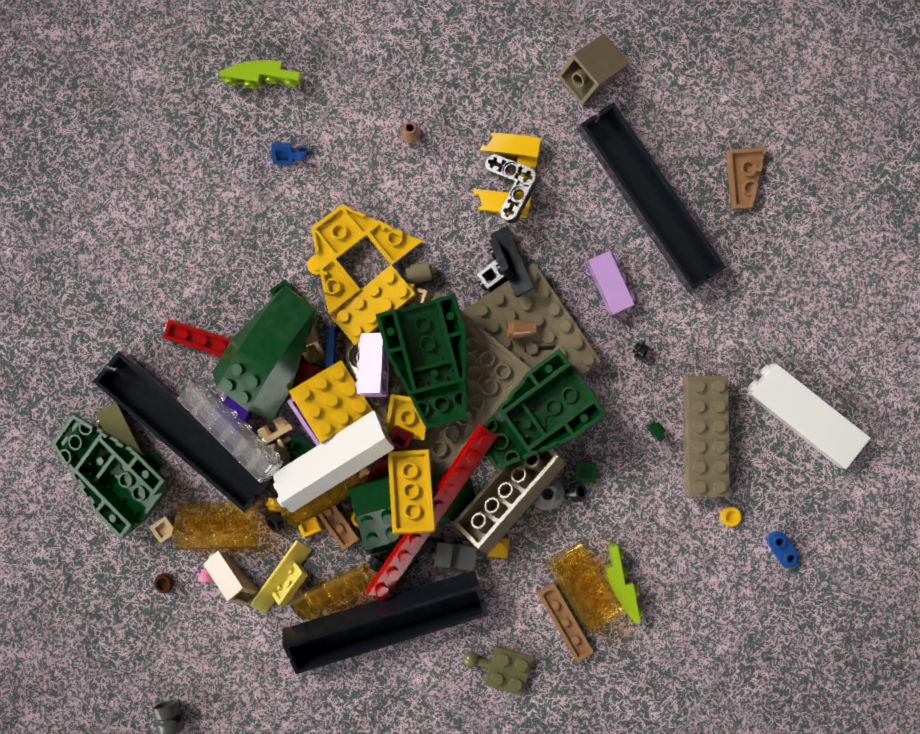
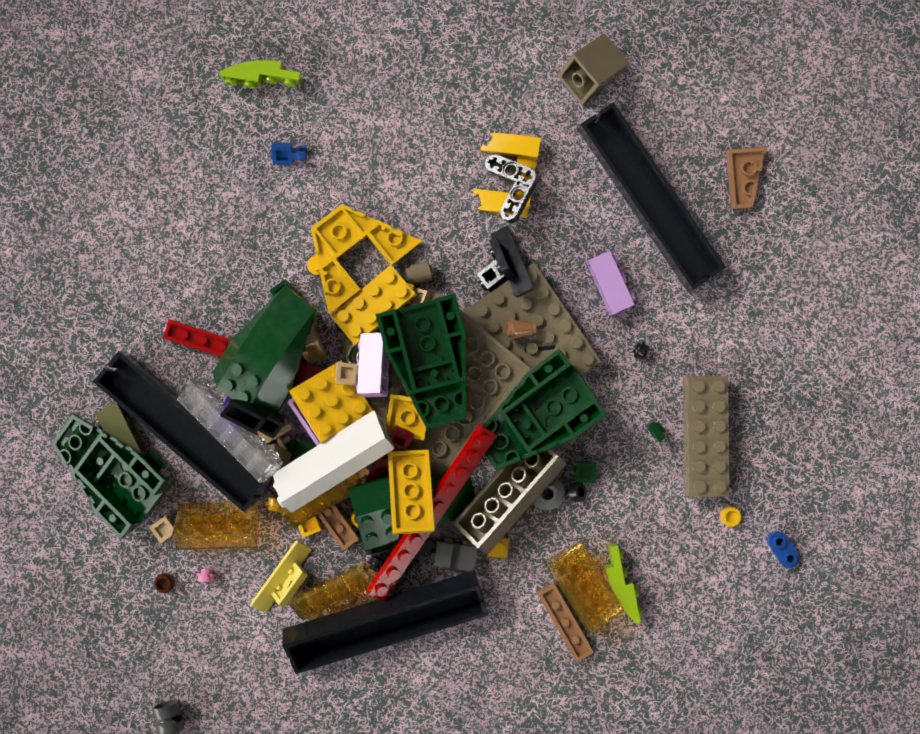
slope [203,551,260,606] -> none
black tile [265,512,286,533] -> none
blue tile [325,328,337,368] -> none
medium nougat cone [401,122,421,143] -> none
olive plate [463,645,534,696] -> none
white brick [746,363,870,469] -> none
none -> black slope [220,399,285,439]
none -> tan plate [335,362,358,386]

